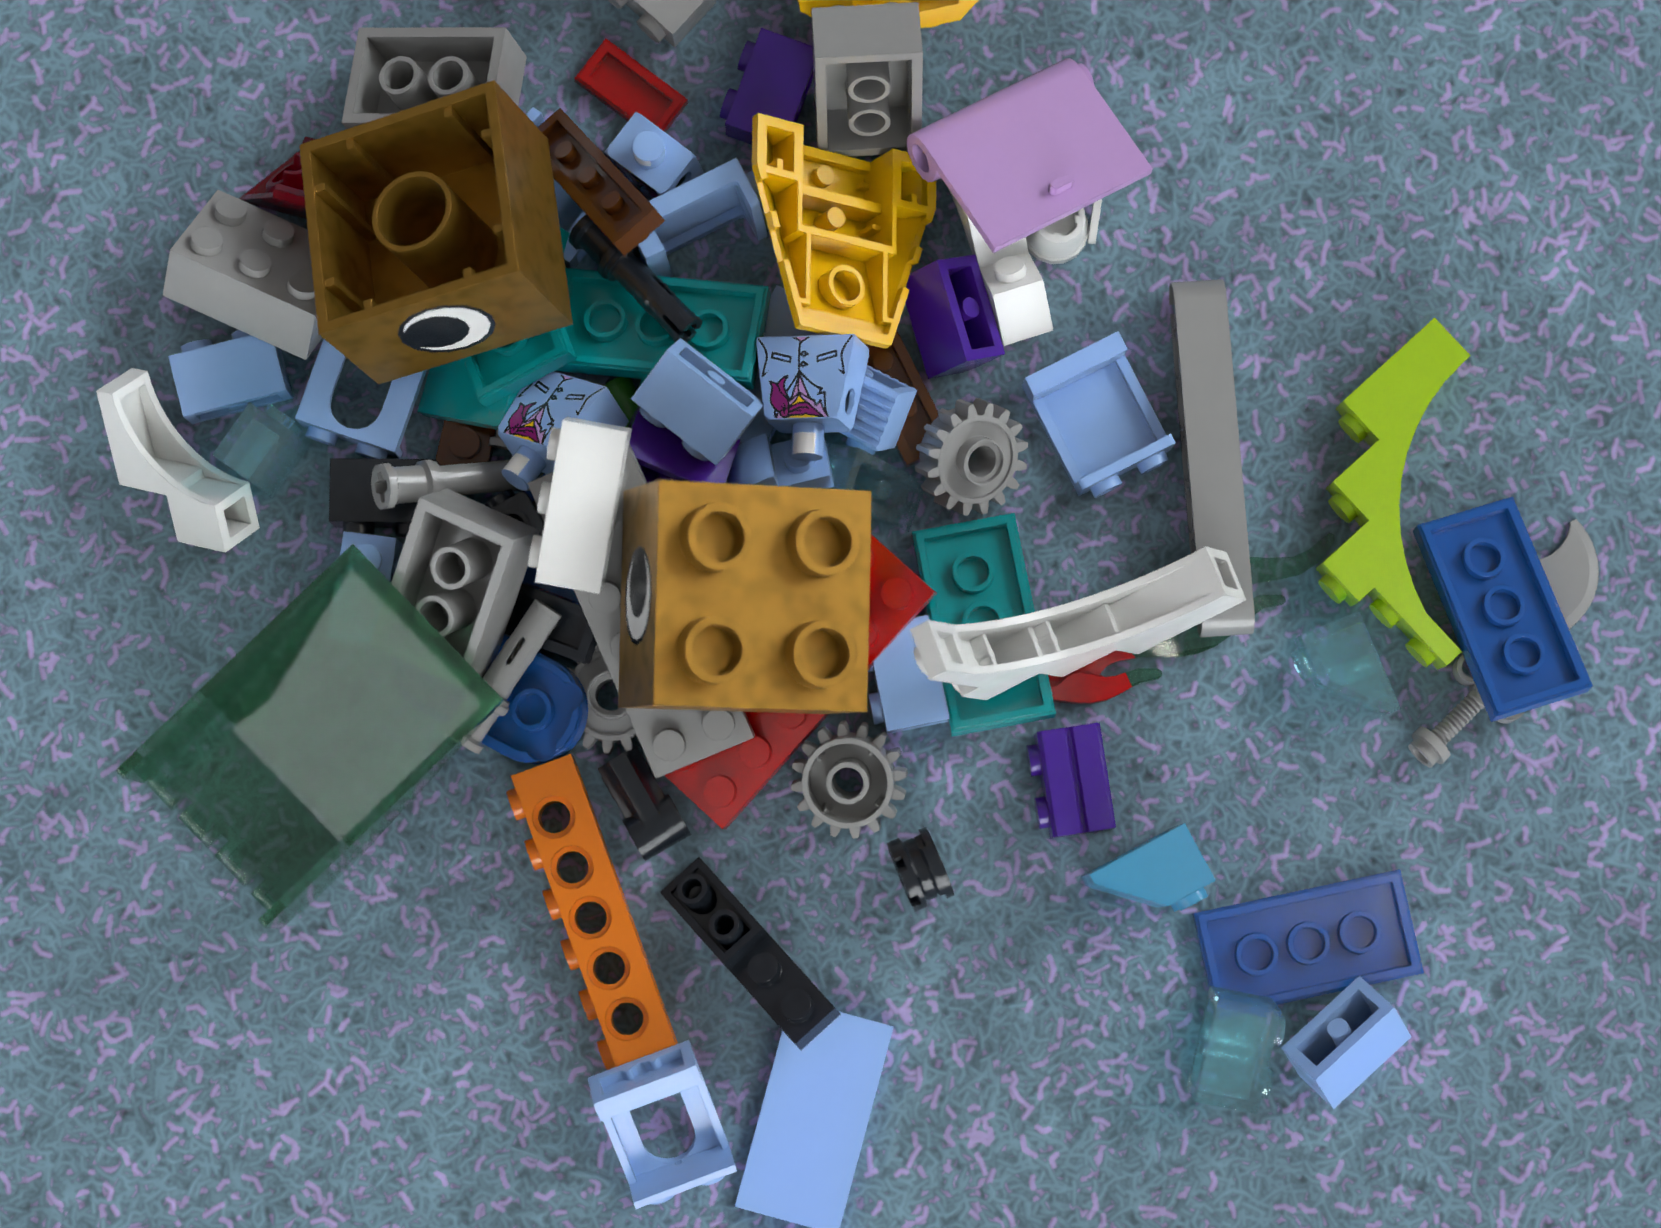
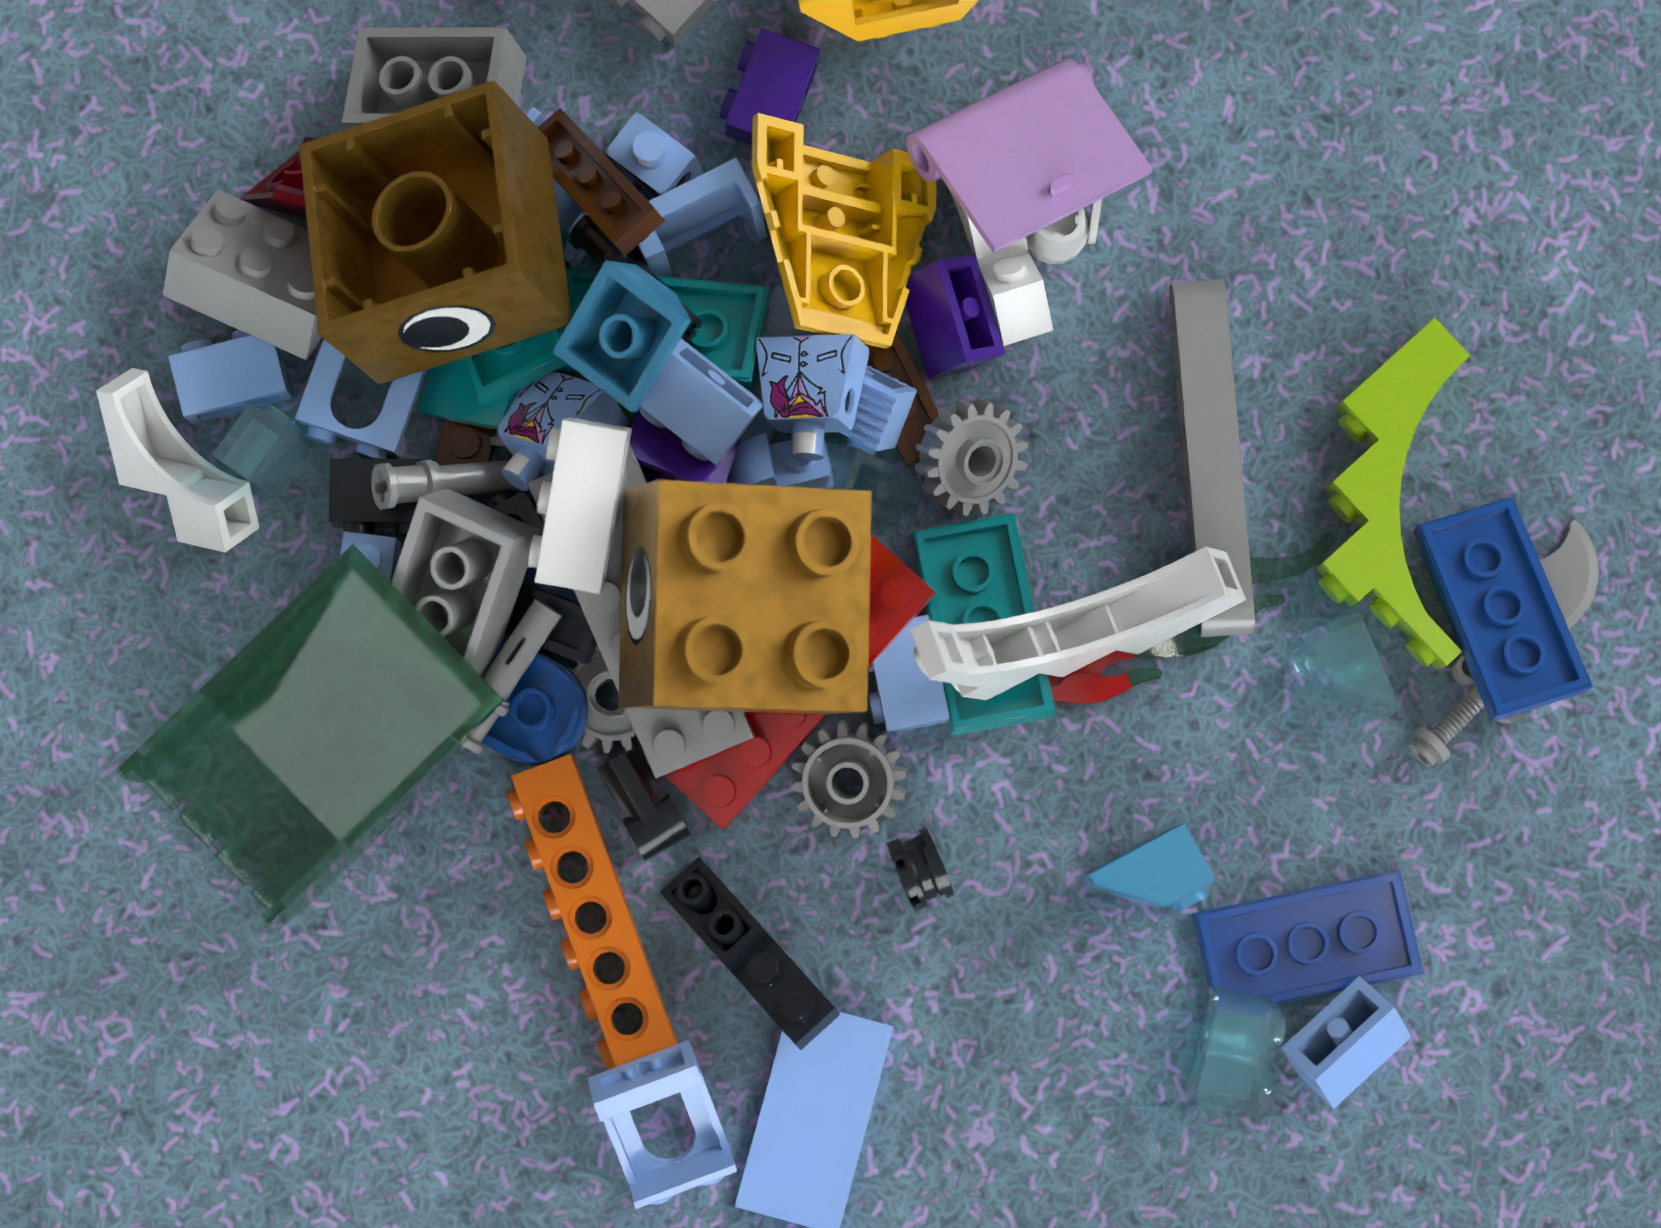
red tile [574,38,688,132] -> none
light grey brick [811,2,923,157] -> none
light blue panel [1022,331,1176,498] -> none
dark purple brick [1026,723,1116,839] -> none
none -> dark azure slope [552,260,691,412]

